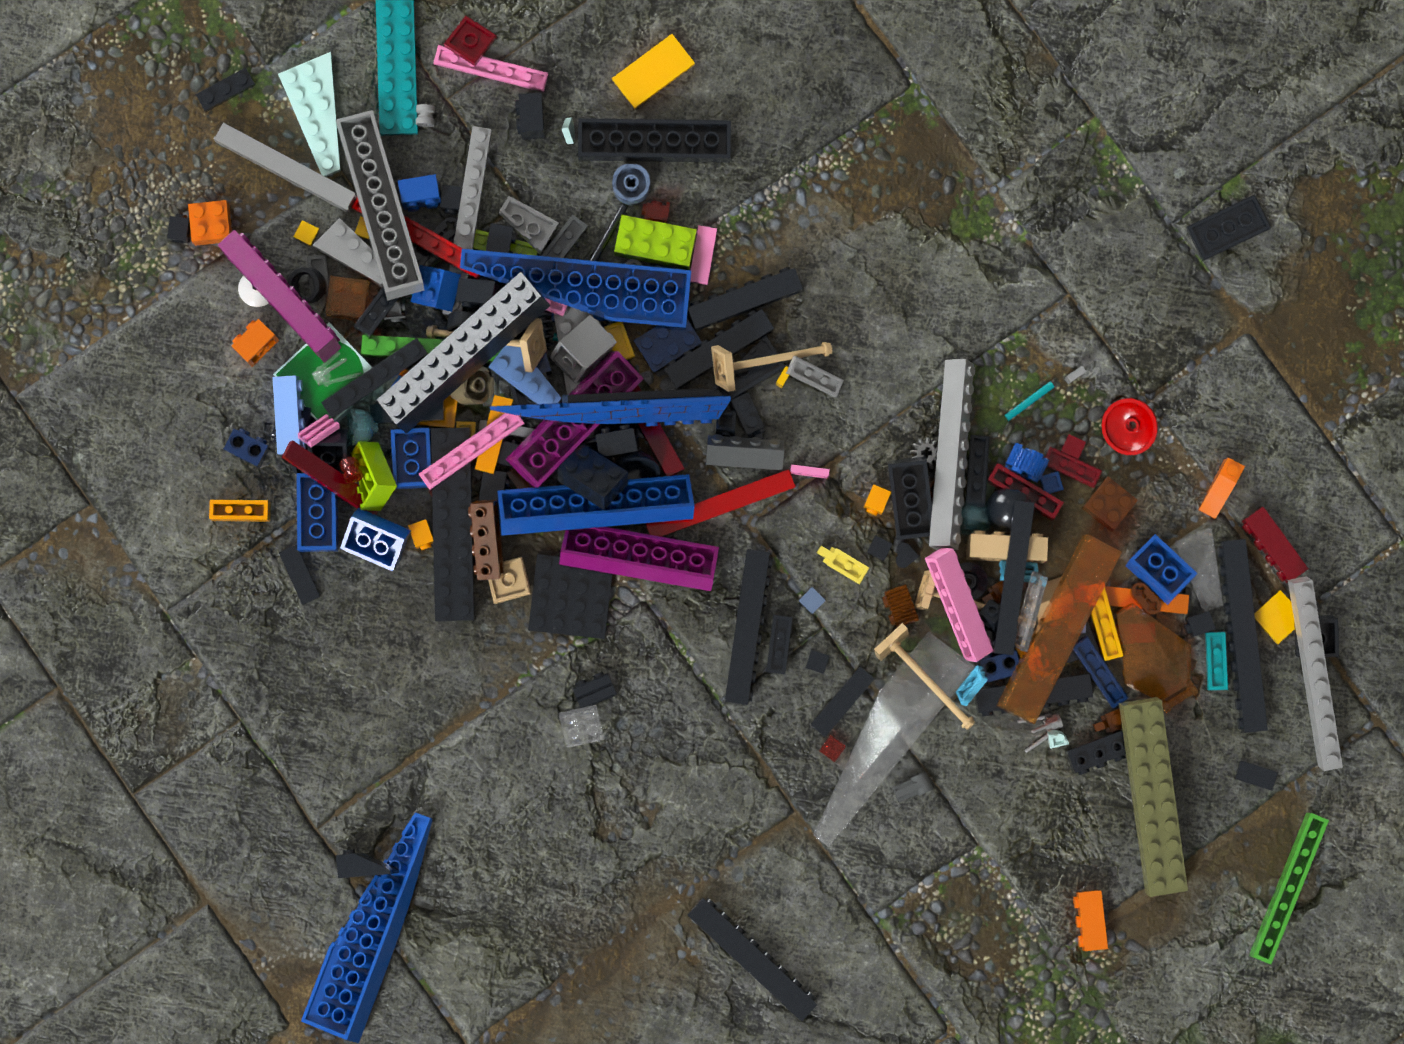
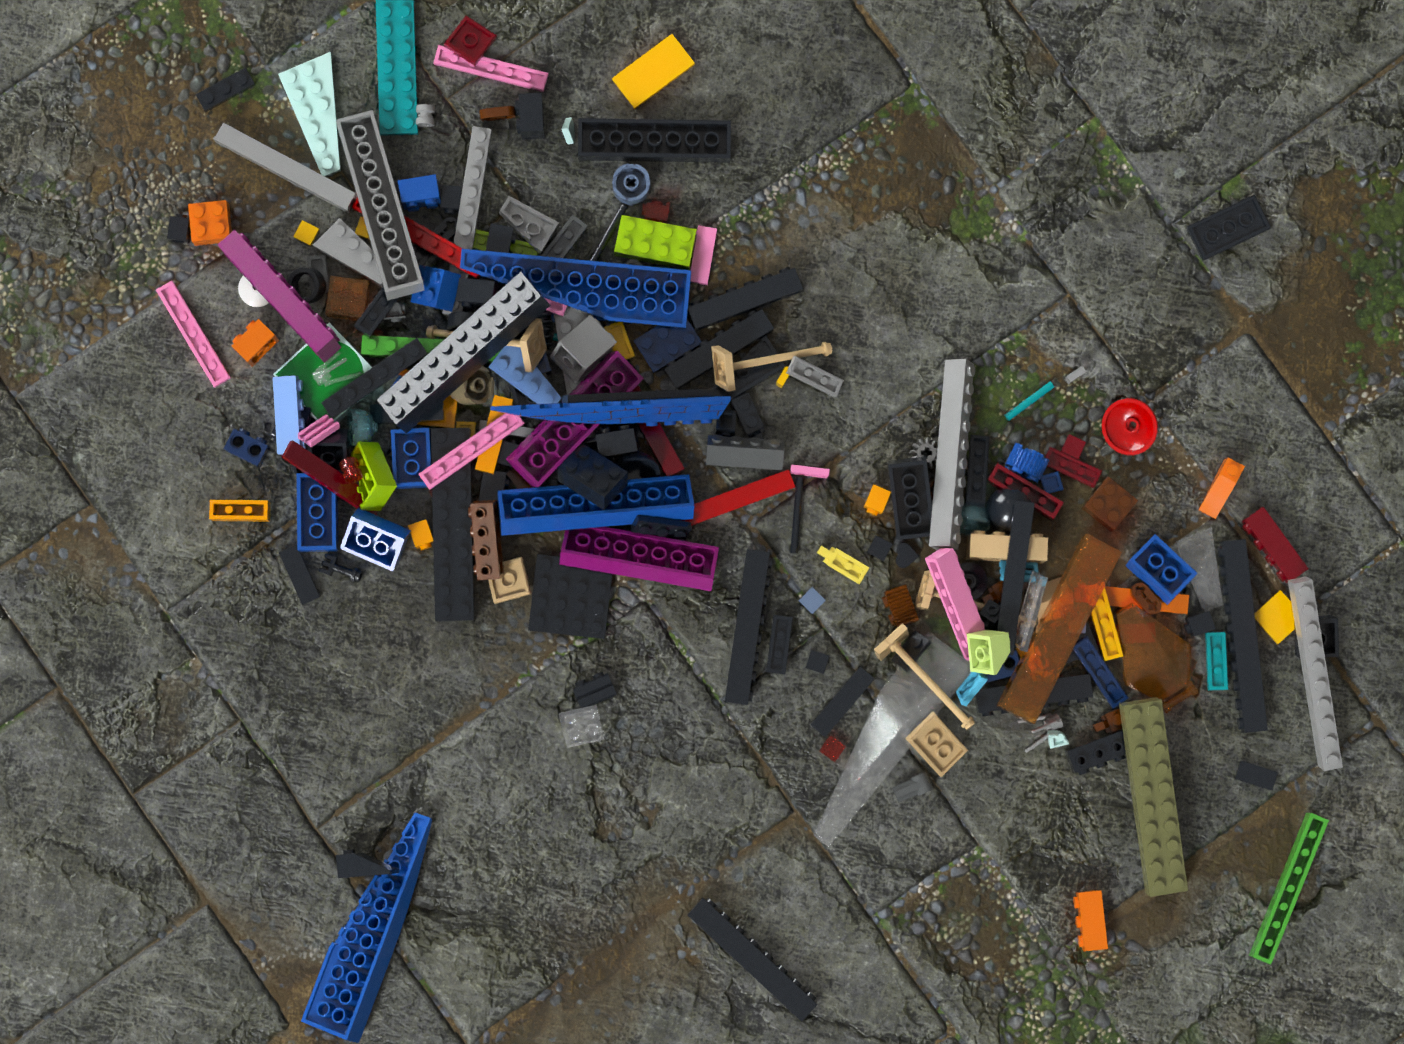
none -> bright pink tile [156,281,231,388]
none -> black hinge [319,553,363,582]
none -> reddish brown beam [479,106,516,121]
none -> black plate [631,515,692,540]
none -> black bar [790,477,804,554]
none -> black plate [891,630,931,673]
none -> tan tile [905,711,968,777]
none -> yellowish green slope [967,630,1010,675]

